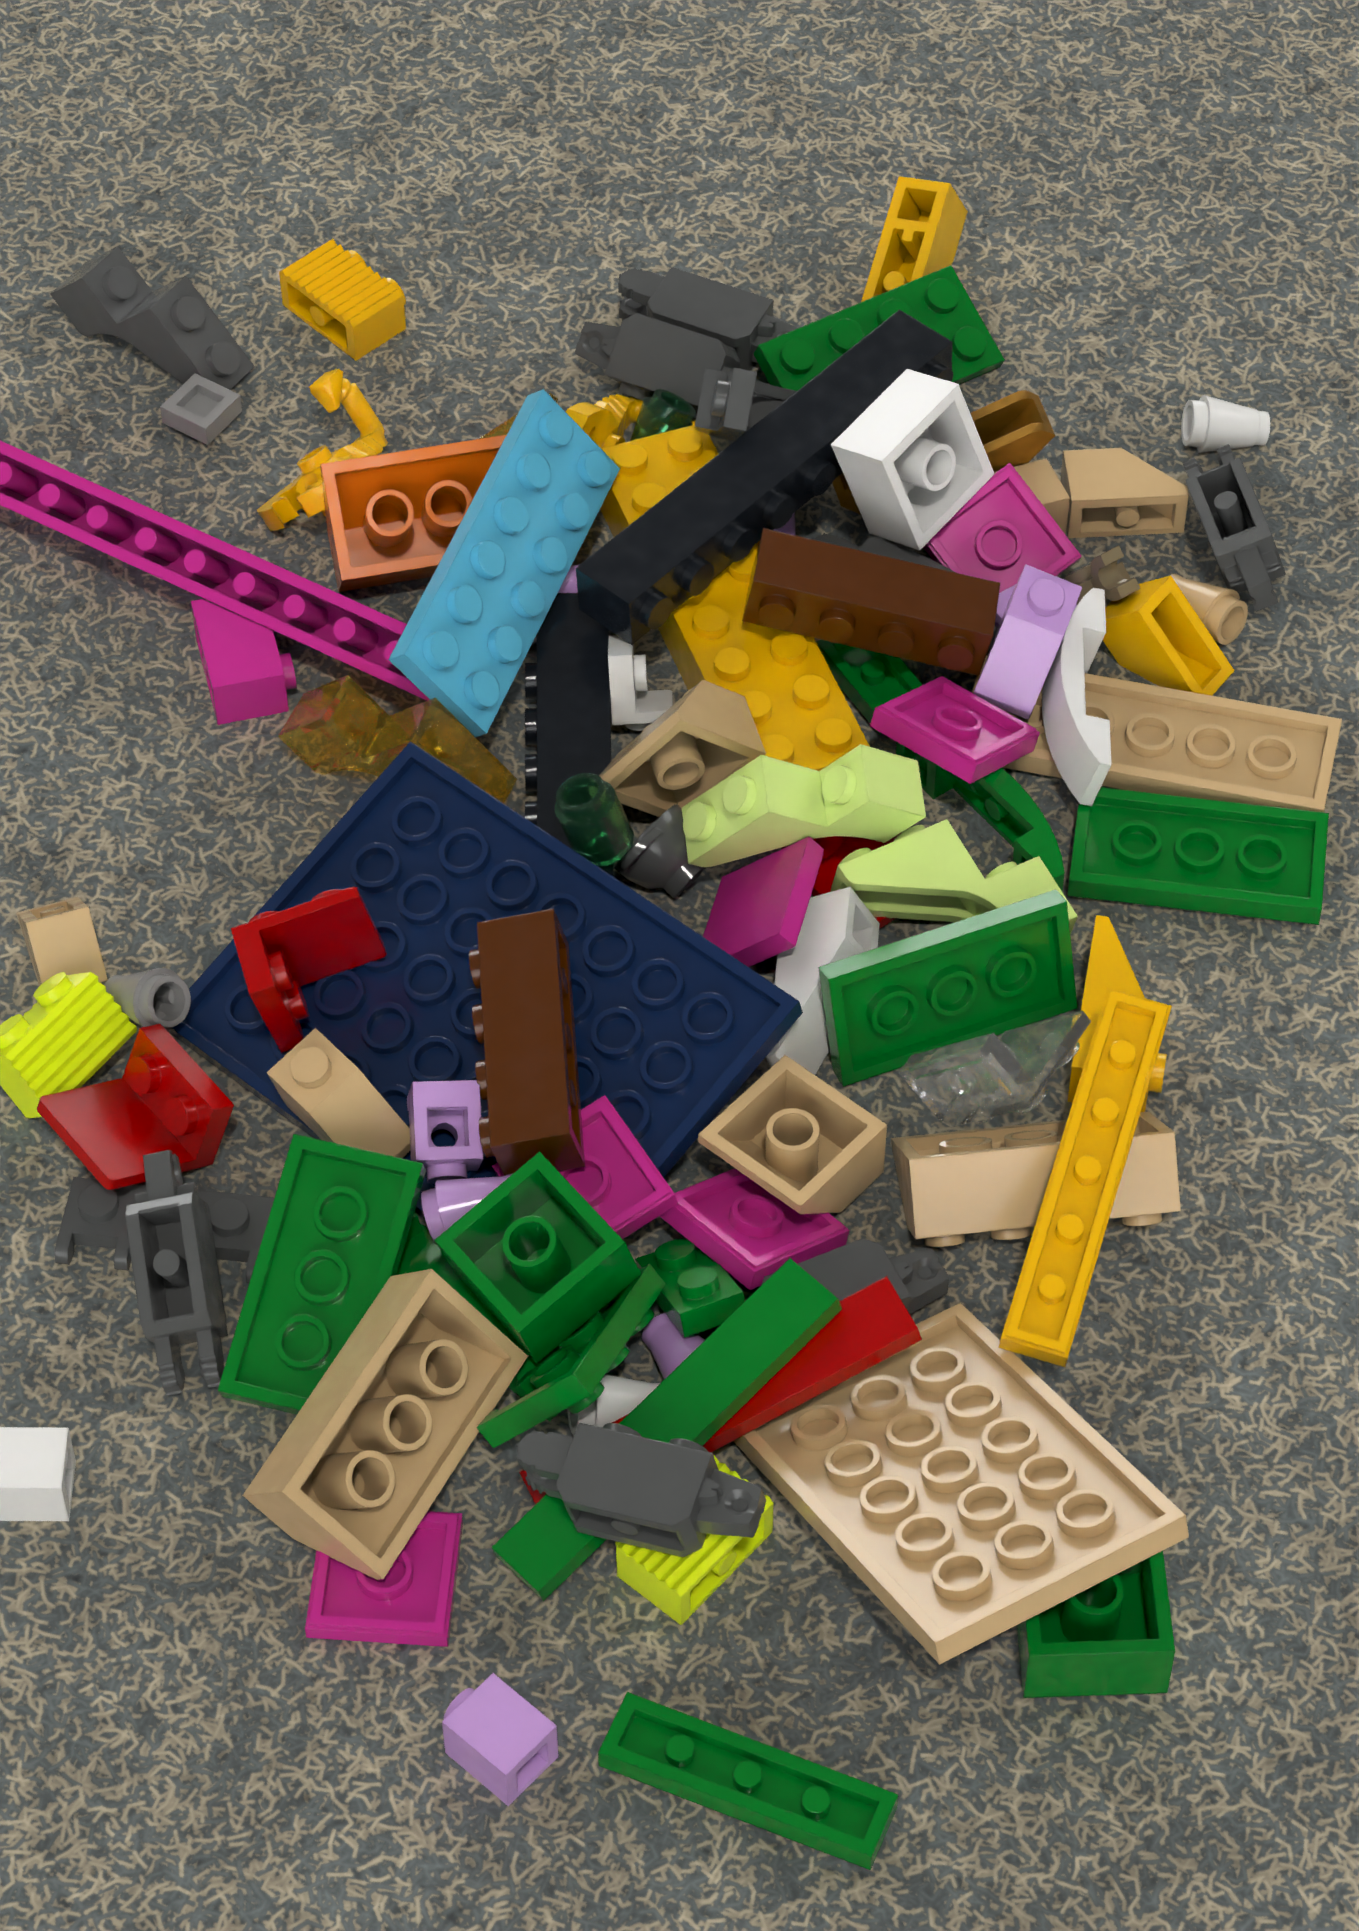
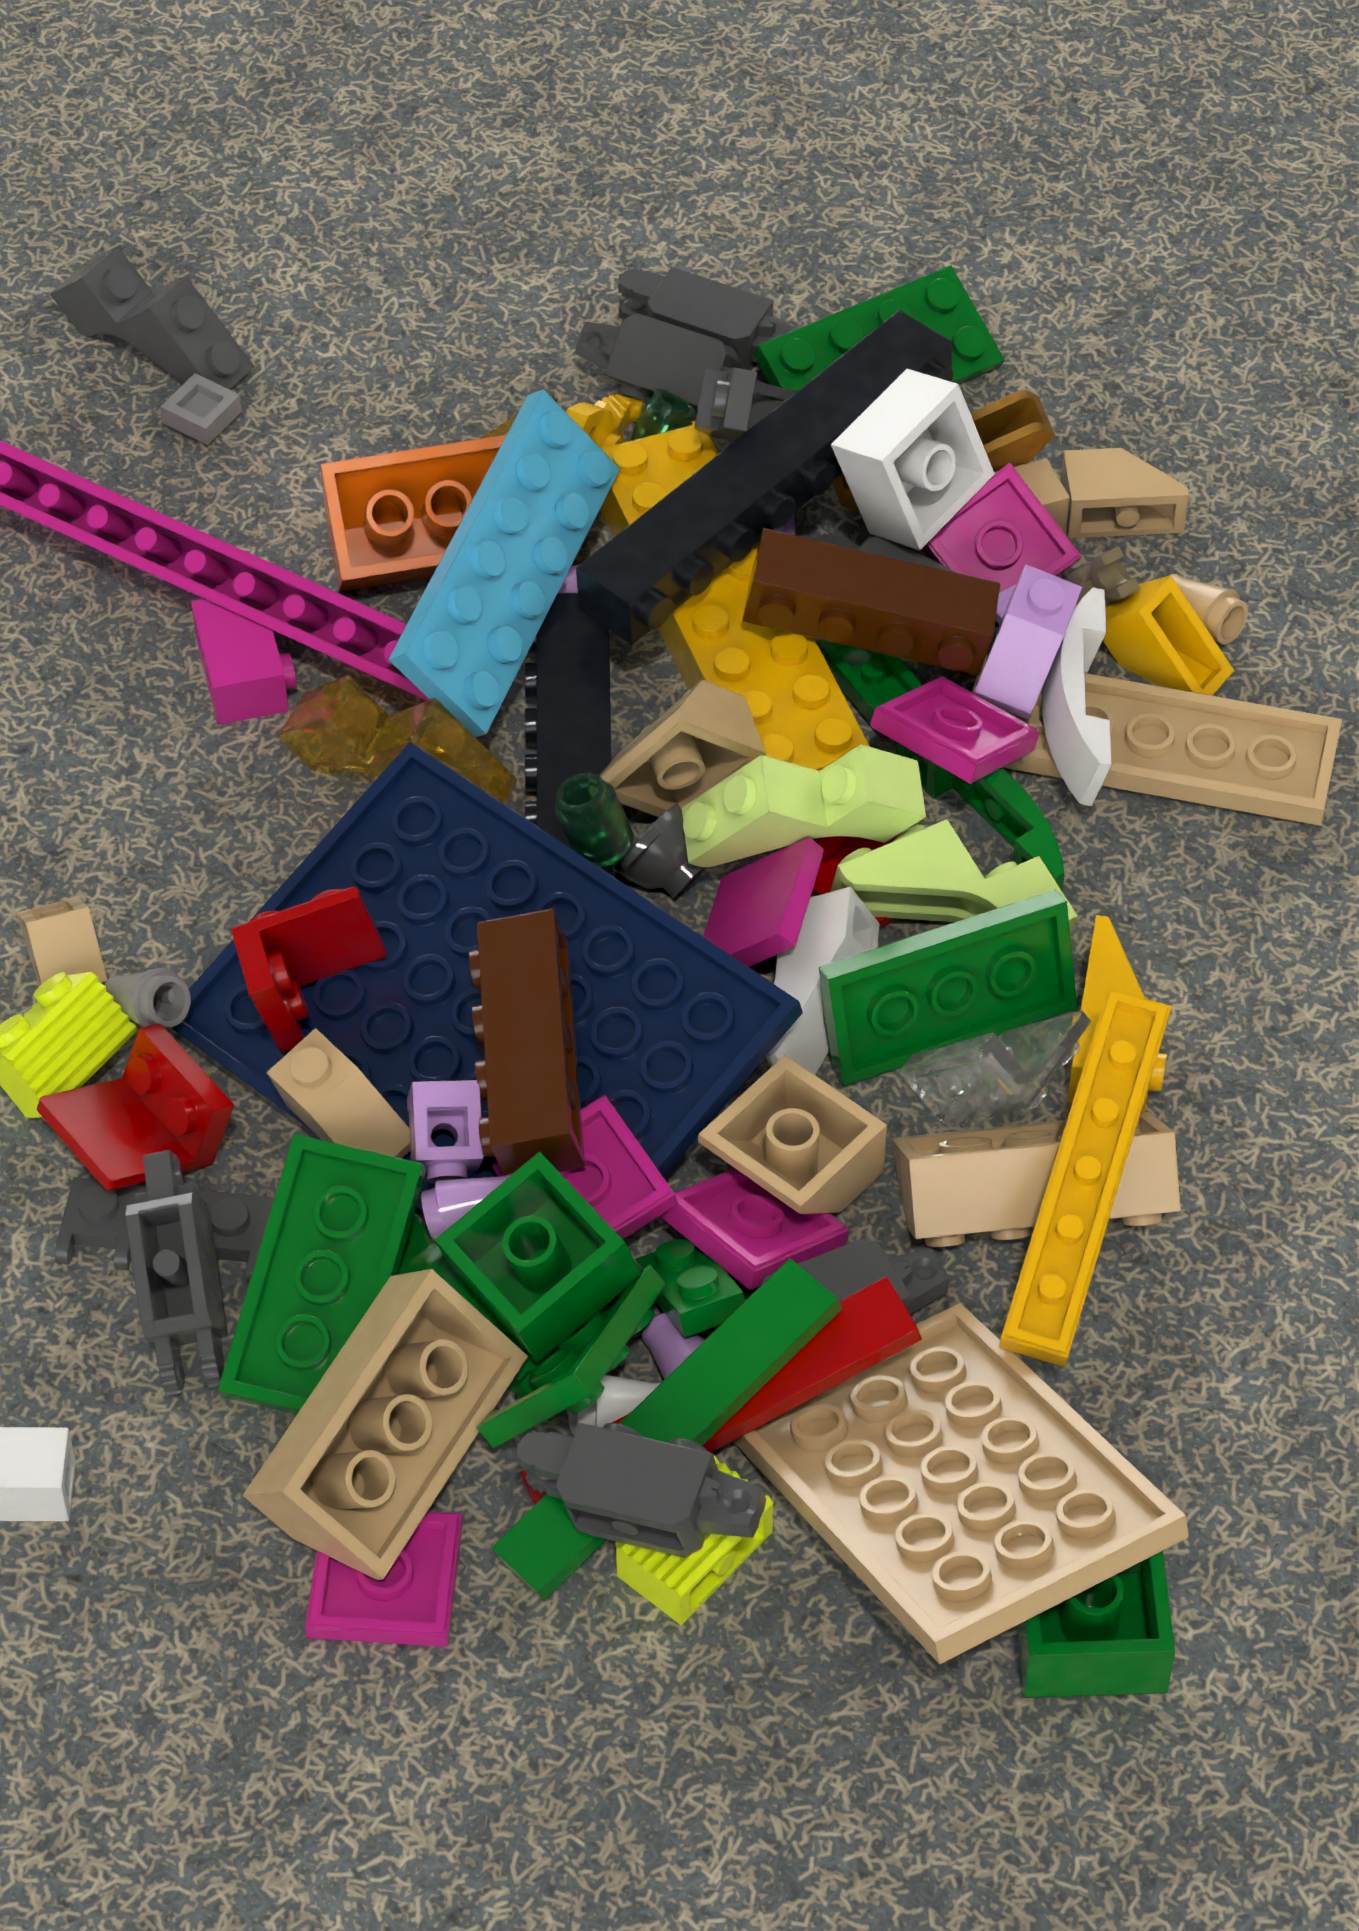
yellow animal [257,368,388,531] -> none
yellow brick [279,239,406,361] -> none
lavender brick [442,1673,558,1806] -> none
green plate [598,1692,898,1870] -> none
white bracket [608,635,673,731] -> none
yellow slope [861,176,968,302] -> none
green plate [1067,787,1329,925] -> none
white cone [1181,395,1270,453] -> none
dark grey hinge [1183,444,1286,612] -> none

